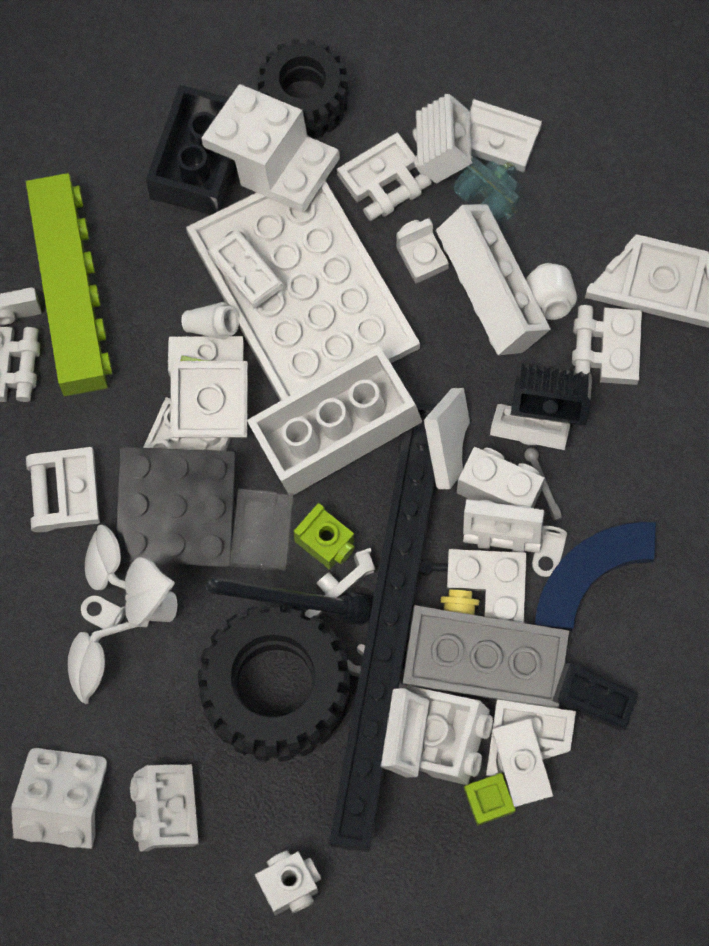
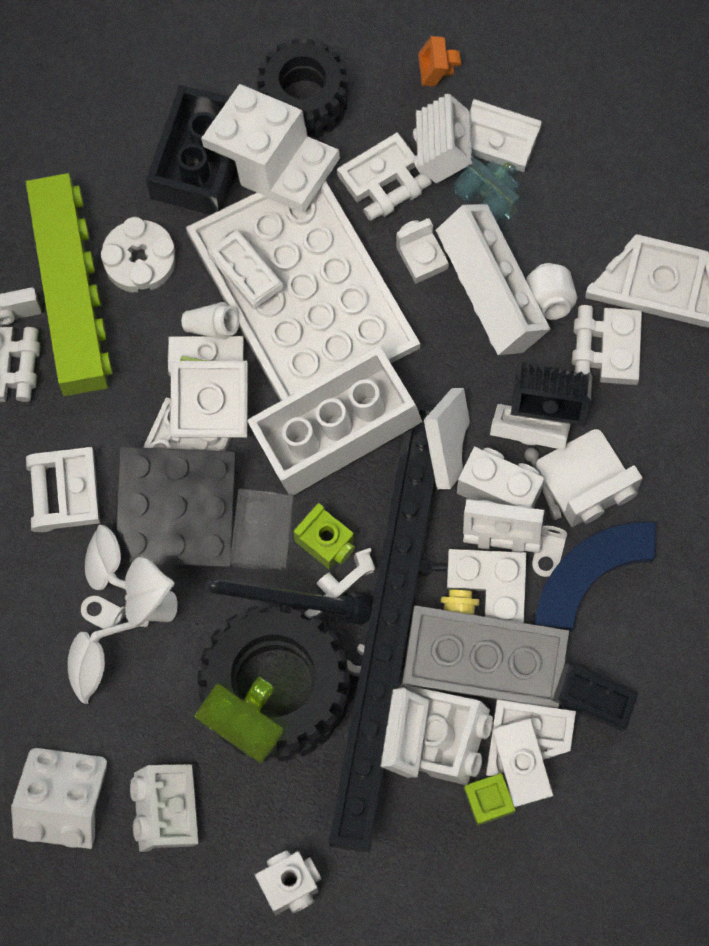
none -> white plate [101,217,175,292]
none -> clear neon green plate [194,677,284,764]
none -> orange tile [418,36,461,86]
none -> white bracket [536,429,642,527]

